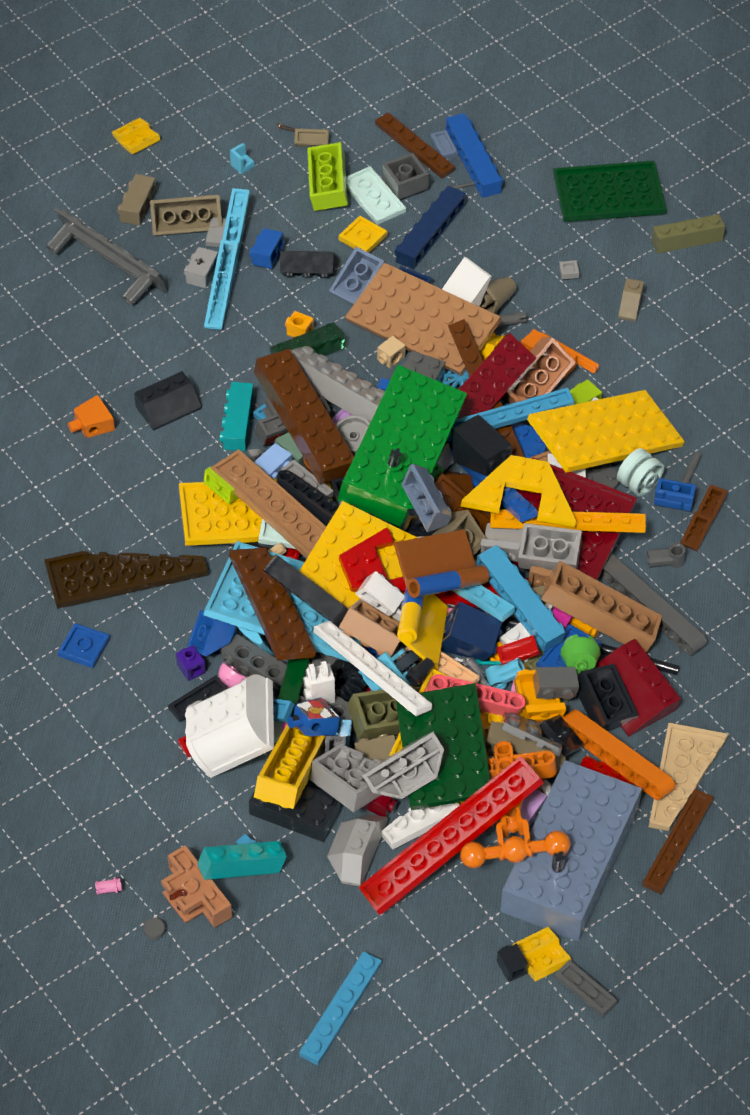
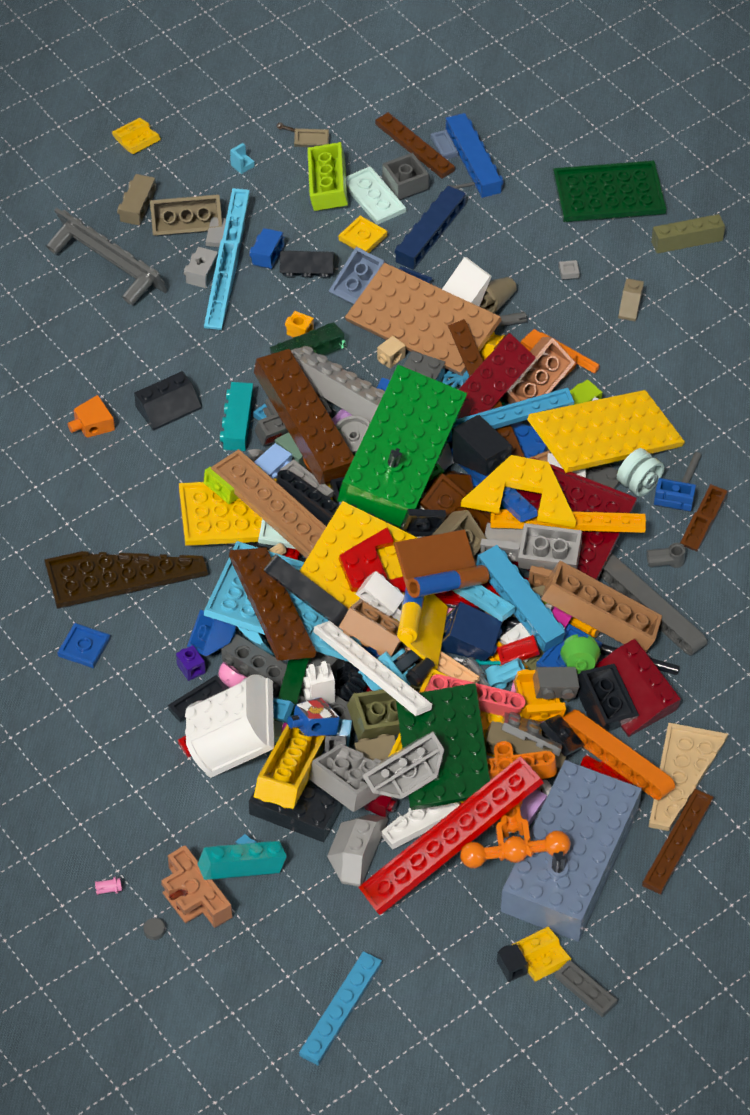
sand blue slope [401,464,452,532] -> none

